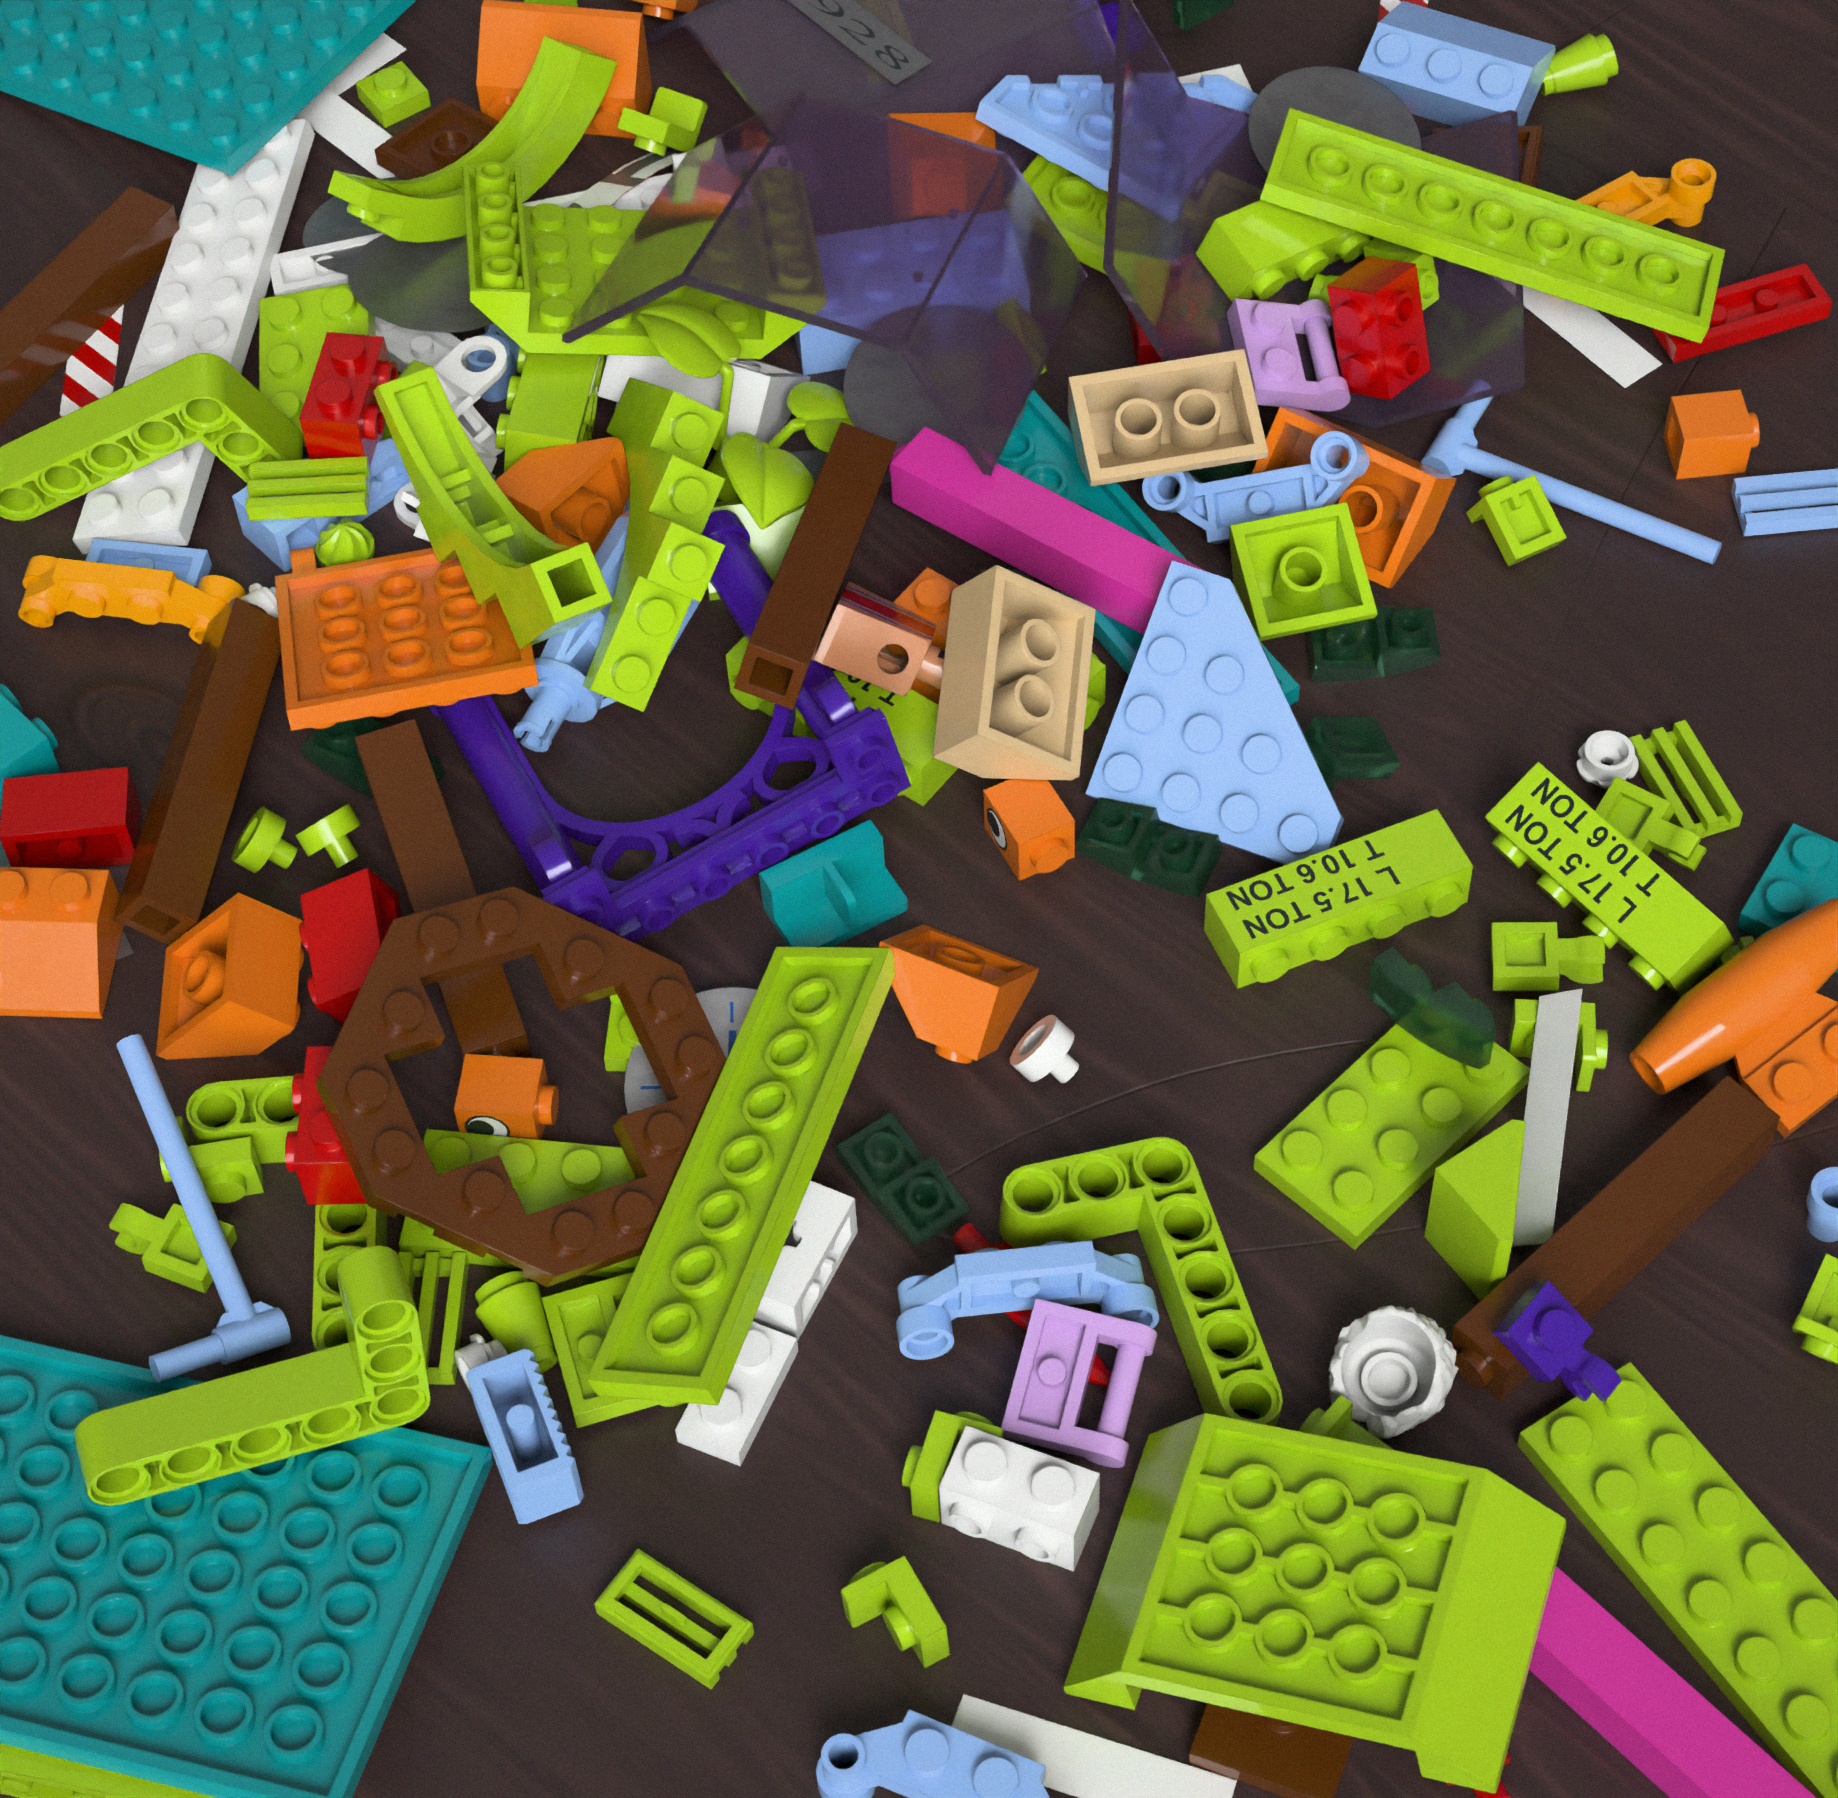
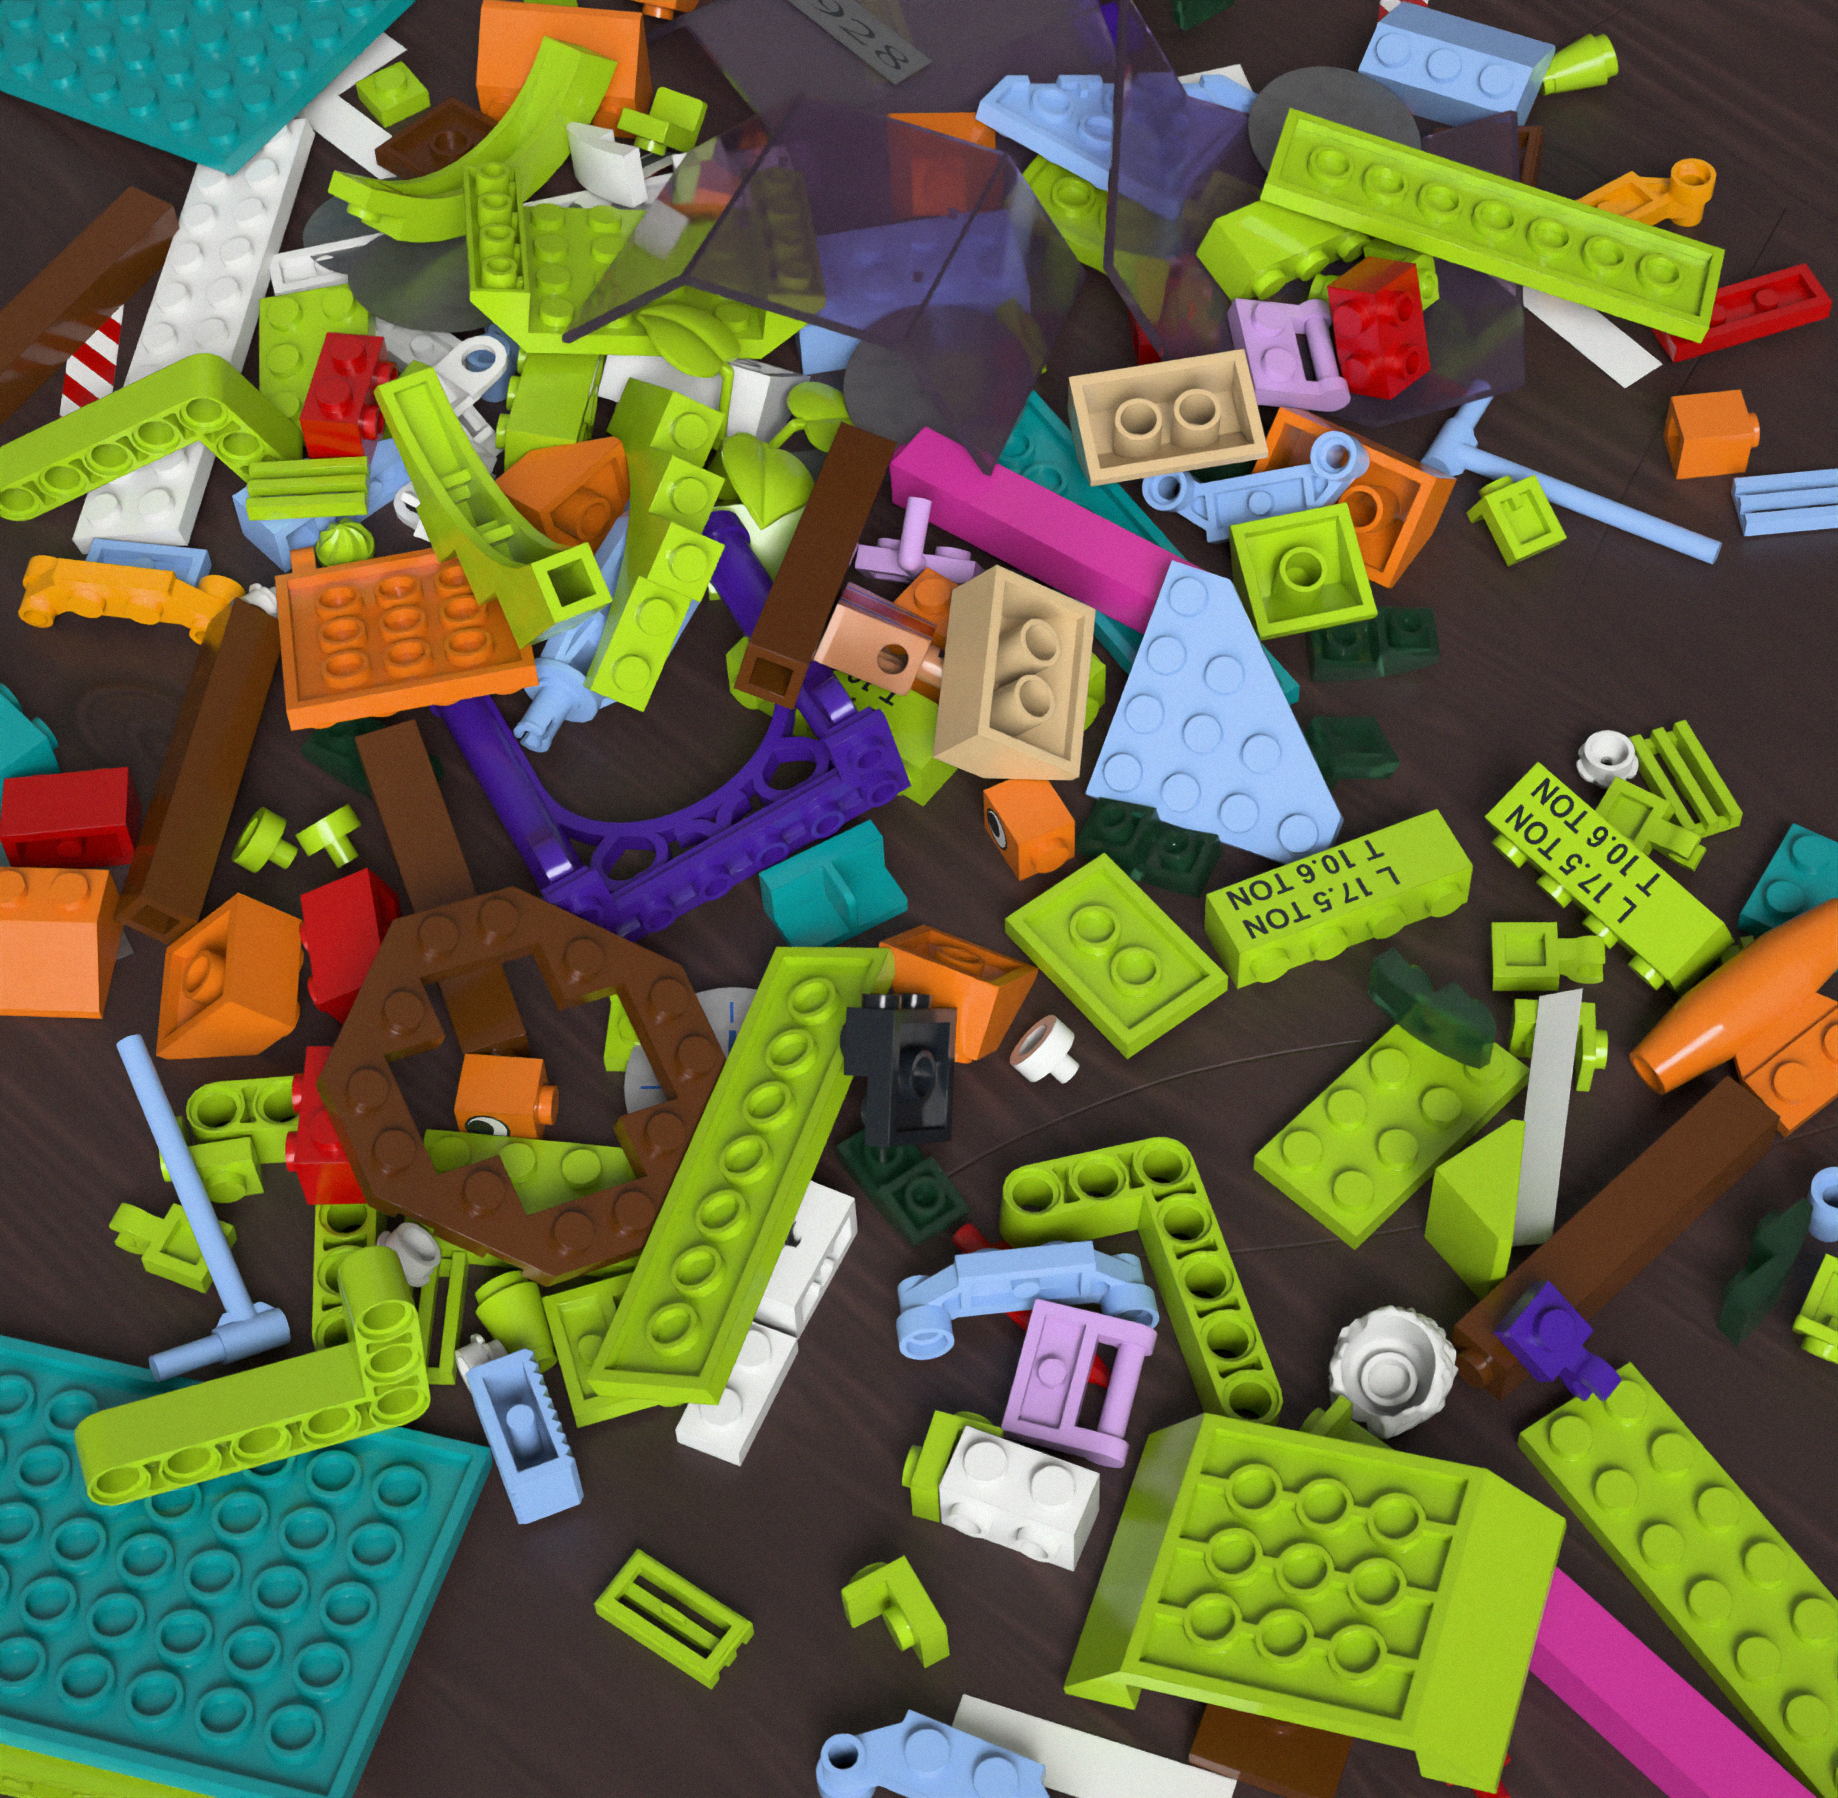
none -> white plate [377,1222,441,1287]
none -> white slope [566,122,648,208]
none -> black plate [840,993,957,1147]
none -> lavender plate [855,497,985,585]
none -> lime plate [1005,853,1228,1059]
none -> clear green slope [1717,1197,1814,1346]

